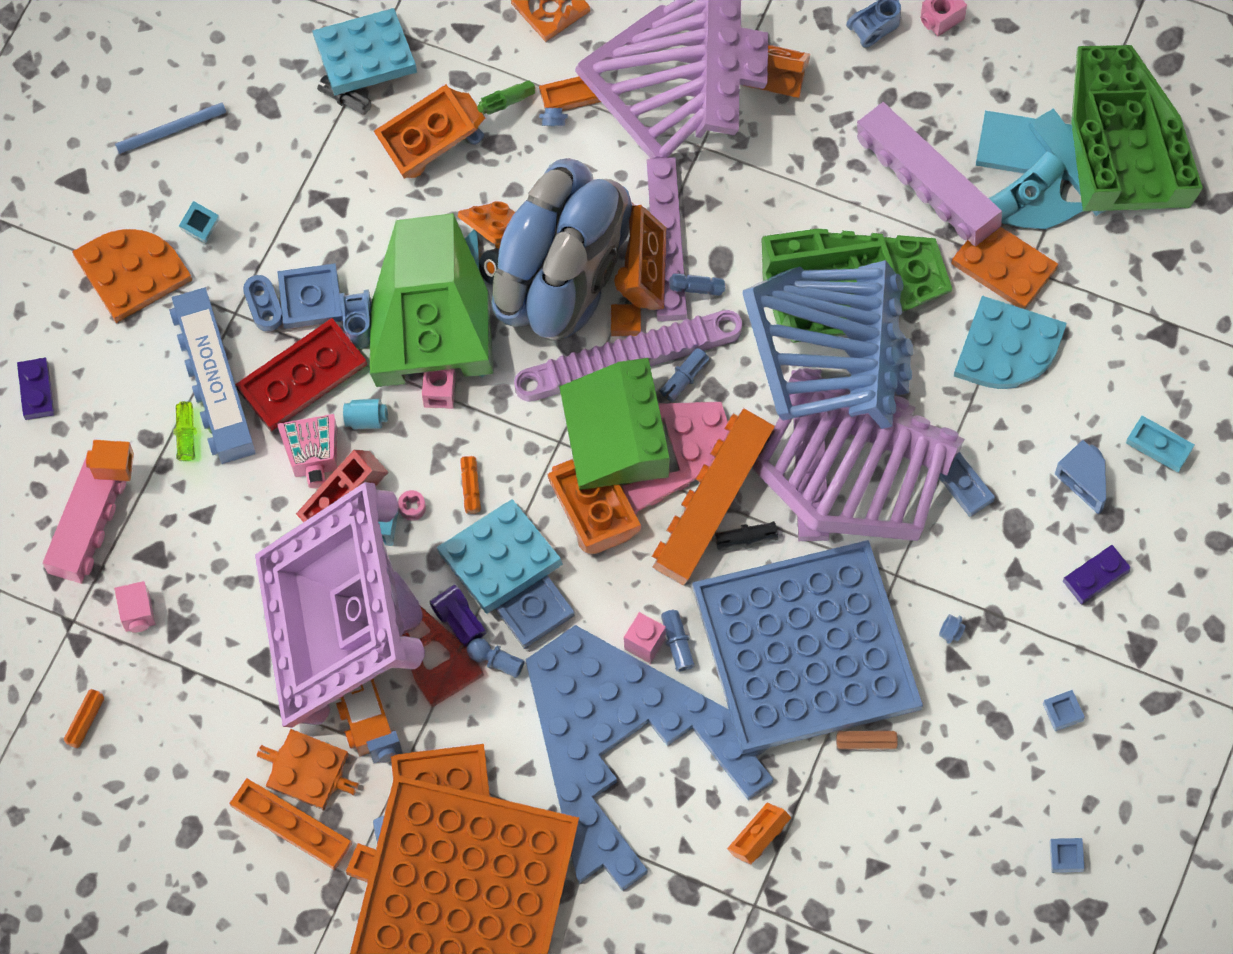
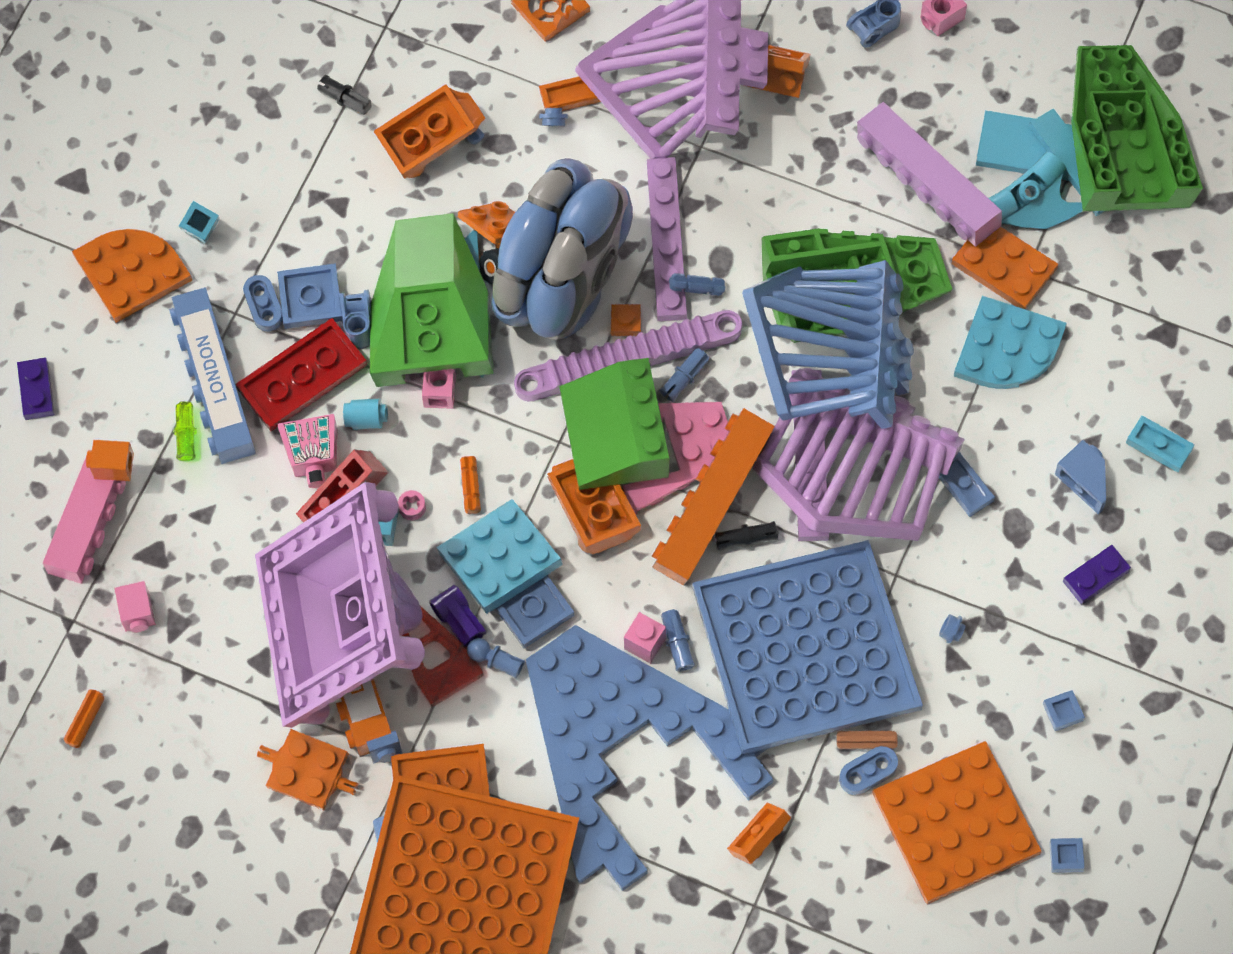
medium blue bar [115,102,226,154] -> none
orange plate [229,778,352,870] -> none
medium azure plate [312,8,417,96] -> none
orange plate [346,843,376,883] -> none
bright green piece [477,80,535,115] -> none
orange slope [614,202,667,310] -> none
none -> medium blue plate [839,746,898,795]
none -> orange plate [872,741,1042,904]

